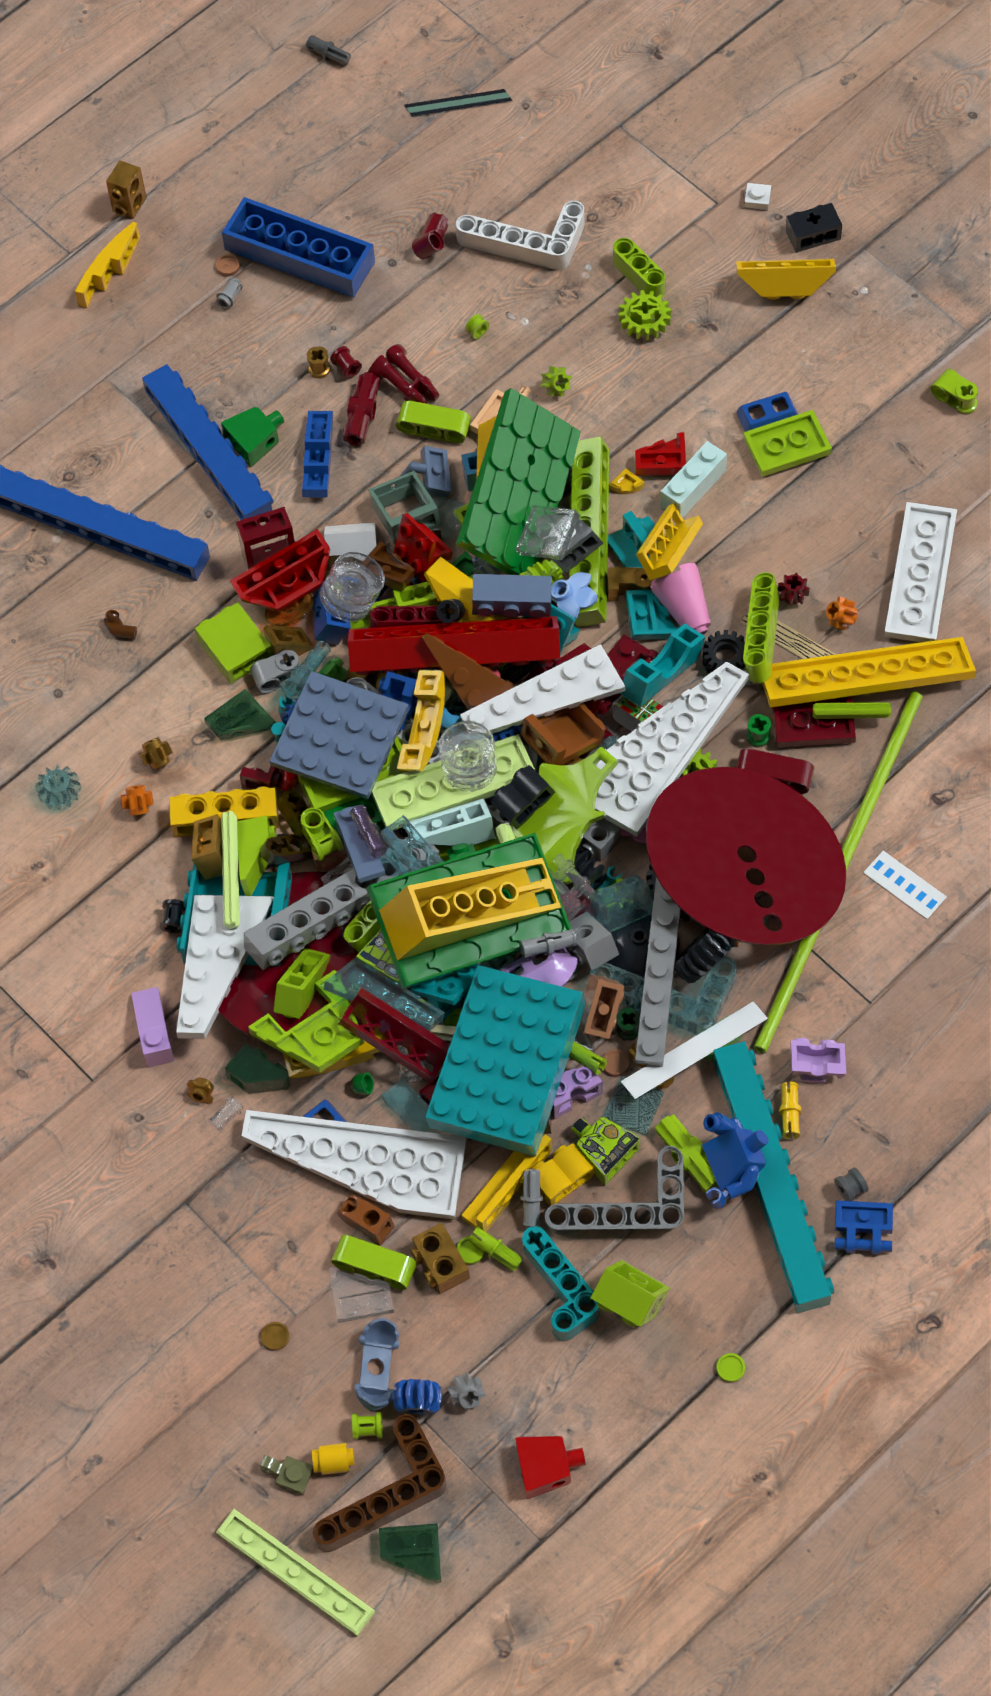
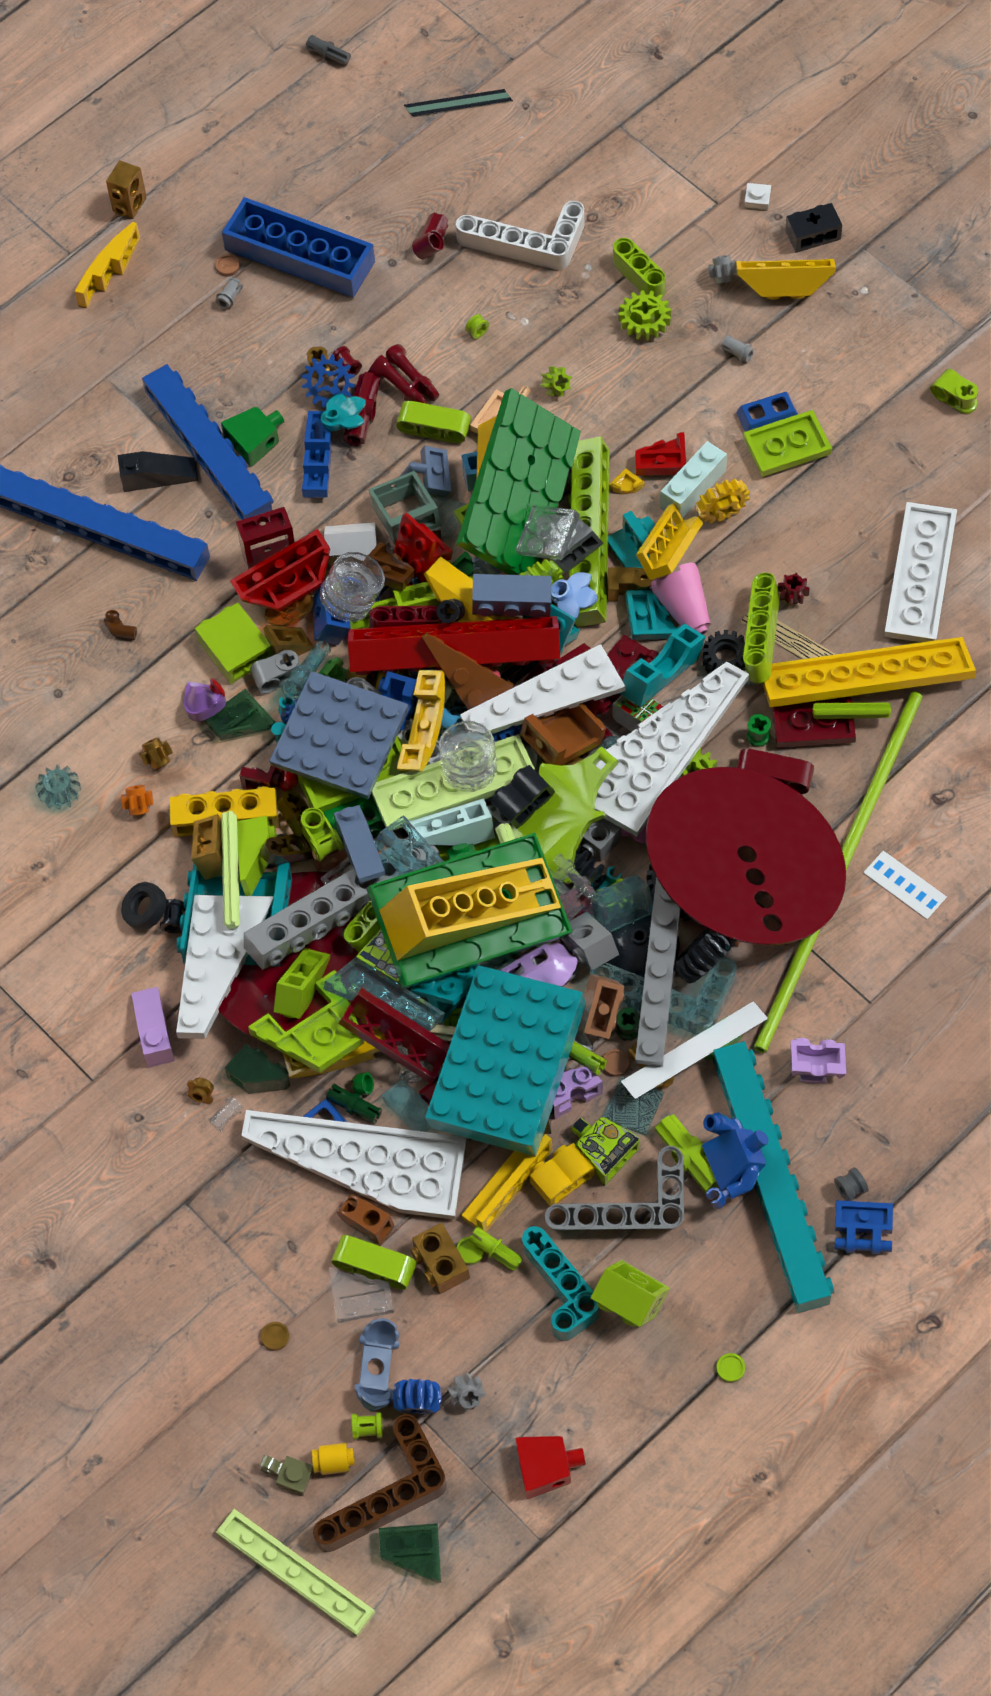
clear purple pin [350,805,387,858] -> none
light grey pin [519,929,577,958] -> none
light grey axle [520,1169,543,1226] -> none
yellow pin [779,1082,801,1140] -> none
orange gear [826,596,858,630] -> none
none -> black slope [117,451,198,492]
none -> black tyre [121,882,167,930]
none -> medium lavender piece [184,678,226,722]
none -> blue gear [302,354,355,408]
none -> teal plate [321,394,366,431]
none -> dark green pin [326,1083,382,1125]
none -> yellow gear [696,479,750,523]
none -> light grey gear [708,255,737,283]
none -> light grey pin [721,335,754,362]

